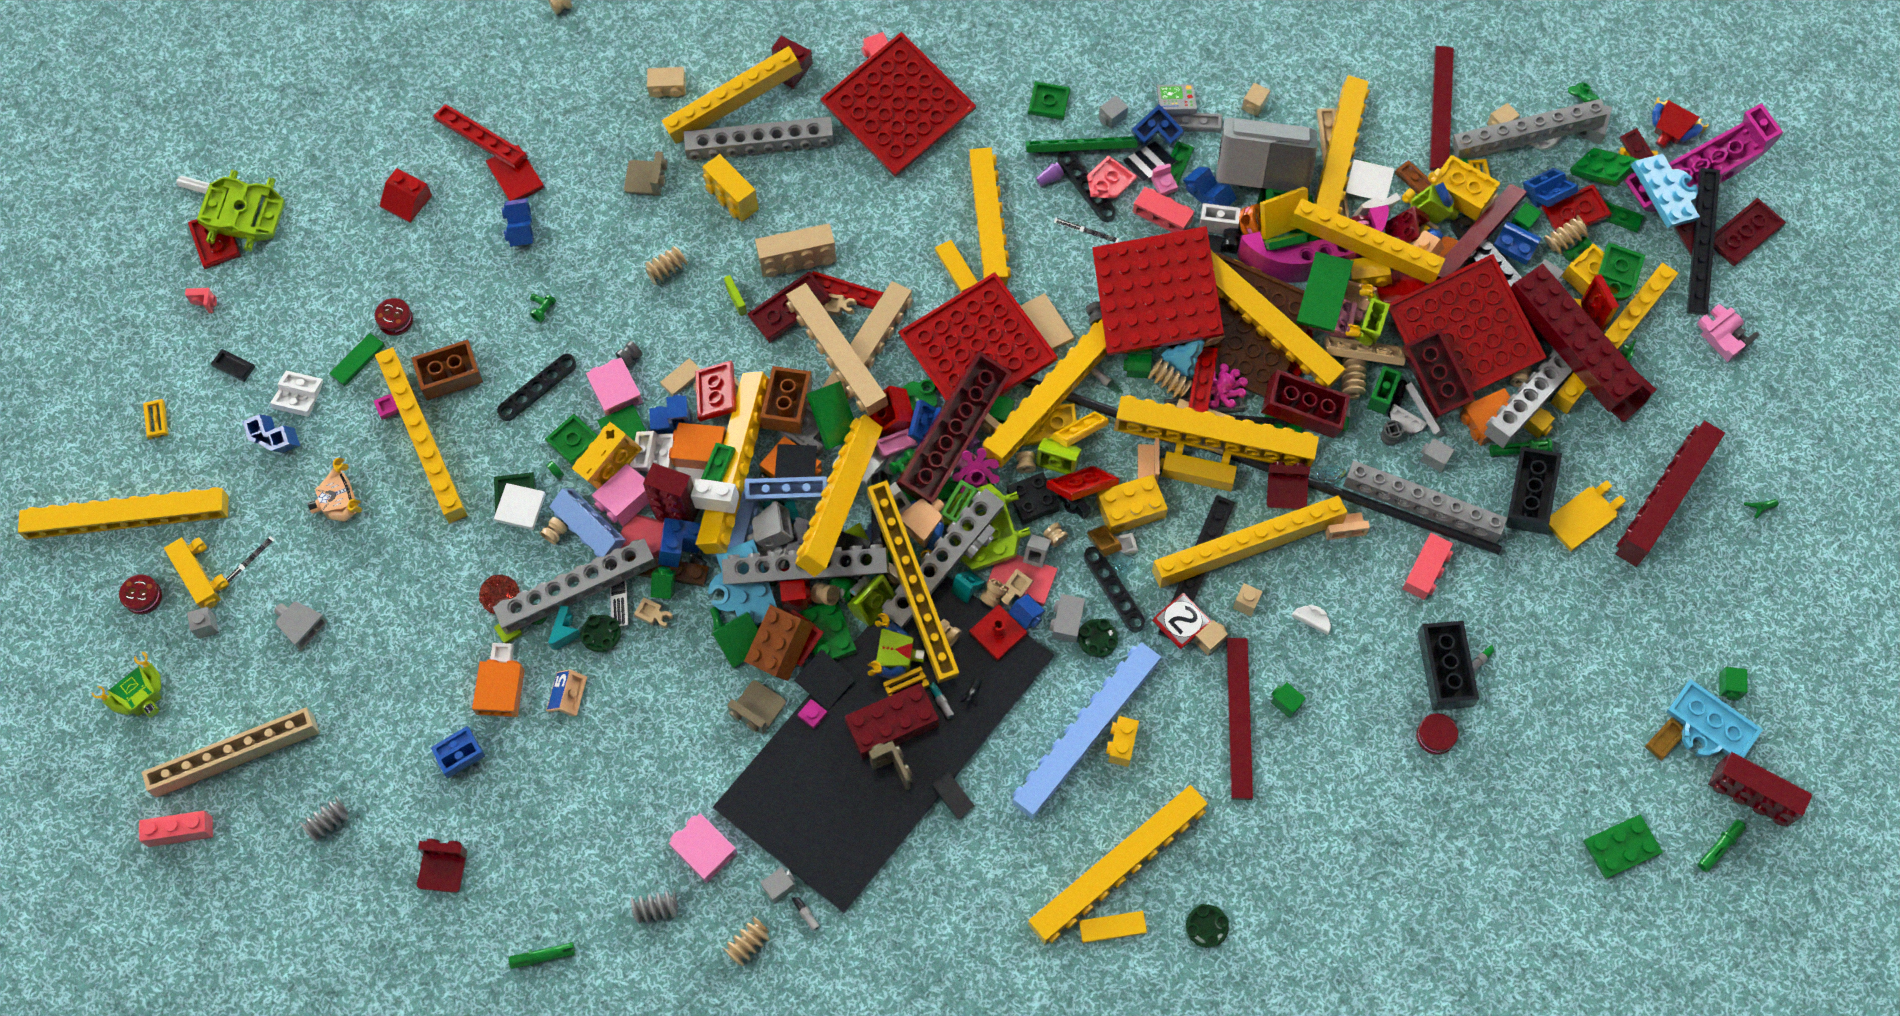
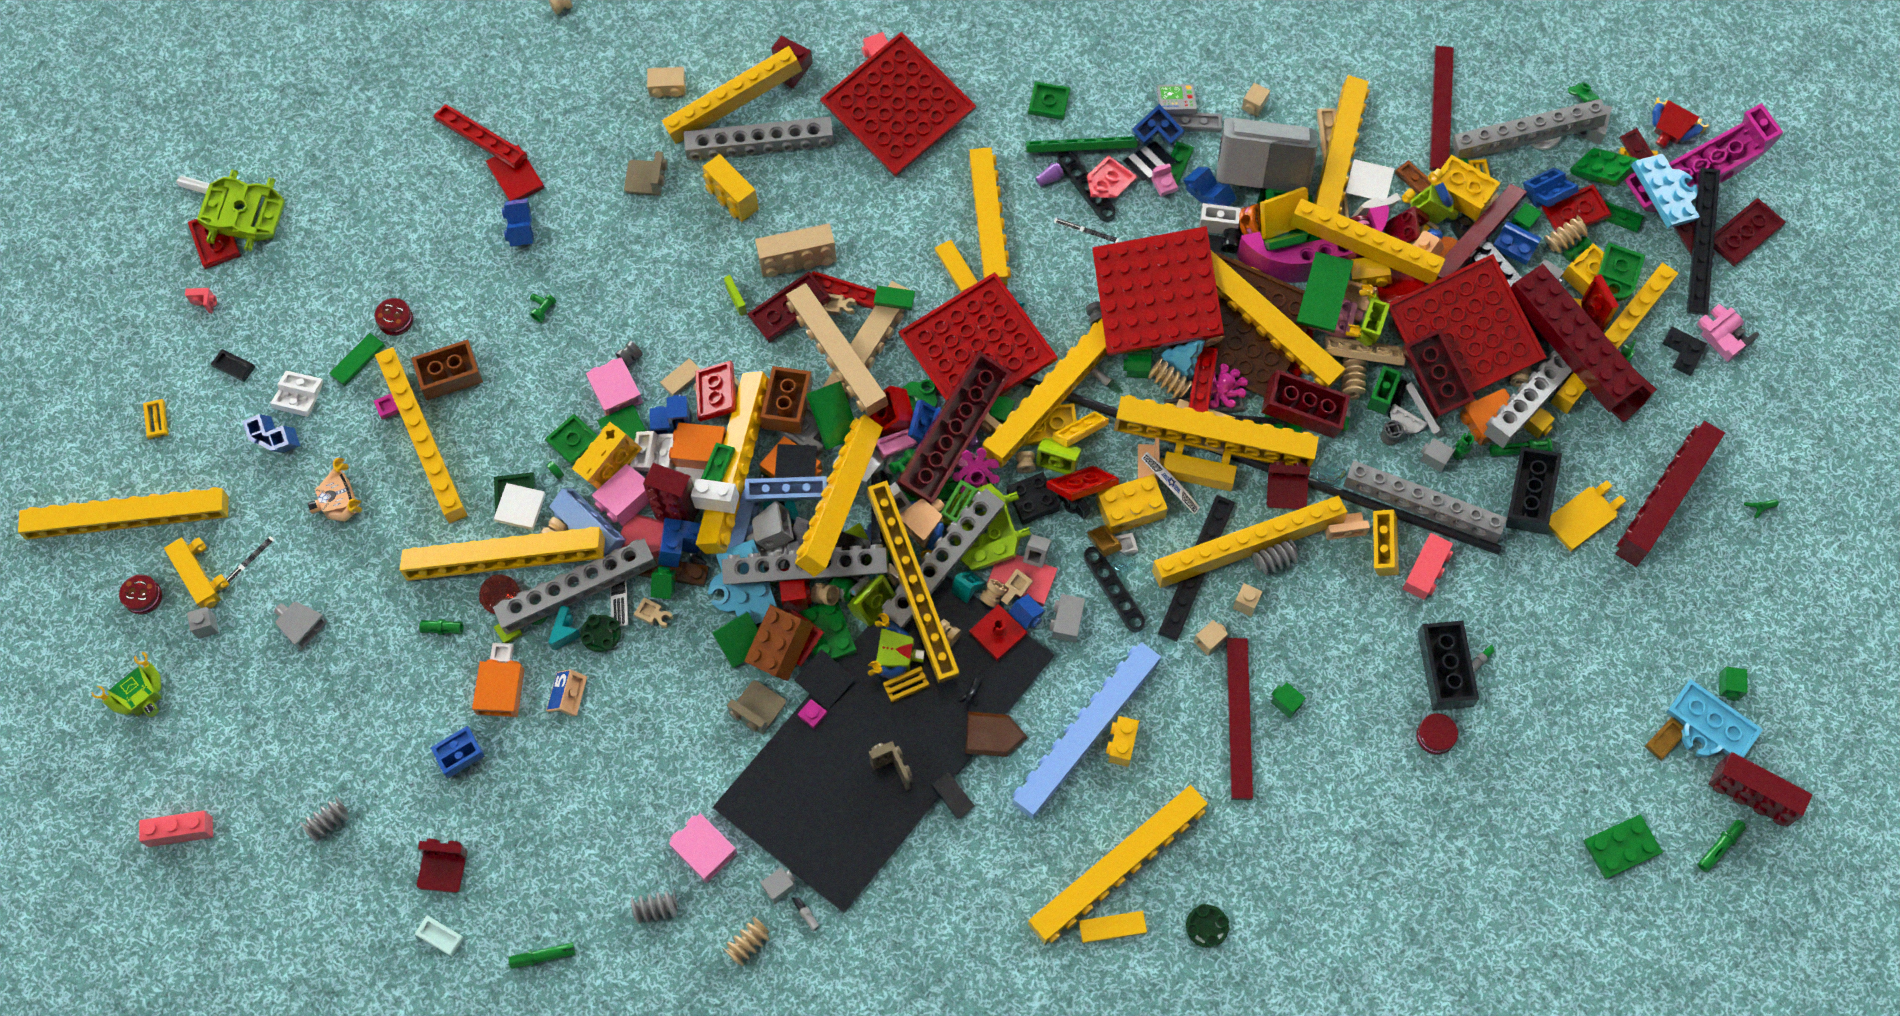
tan brick [142,707,320,798] -> none
red slope [379,168,432,223] -> none
black beam [497,354,577,421] -> none
tan piece [645,246,688,285] -> none
green bar [710,607,725,636] -> none
dark red brick [844,683,939,760] -> none
light grey piece [930,682,954,719] -> none
light grey plate [964,524,995,559] -> none
tan tile [1020,293,1074,351] -> none
tan wheel [1043,522,1068,547] -> none
dark green dish [1077,618,1118,658] -> none
light grey brick [1099,96,1128,129] -> none
coral brick [1133,187,1194,232] -> none
slope [1152,593,1211,650] -> none
white tile [1291,605,1331,635] -> none
tan brick [1487,103,1520,126] -> none
none -> yellow brick [400,527,605,581]
none -> light aqua tile [415,916,464,957]
none -> green pin [419,619,464,635]
none -> green tile [874,285,915,311]
none -> reddish brown tile [965,712,1028,757]
none -> white sticker [1141,452,1200,515]
none -> light grey piece [1252,539,1298,575]
none -> yellow brick [1373,510,1399,576]
none -> green pin [1453,433,1474,461]
none -> black plate [1662,326,1707,376]

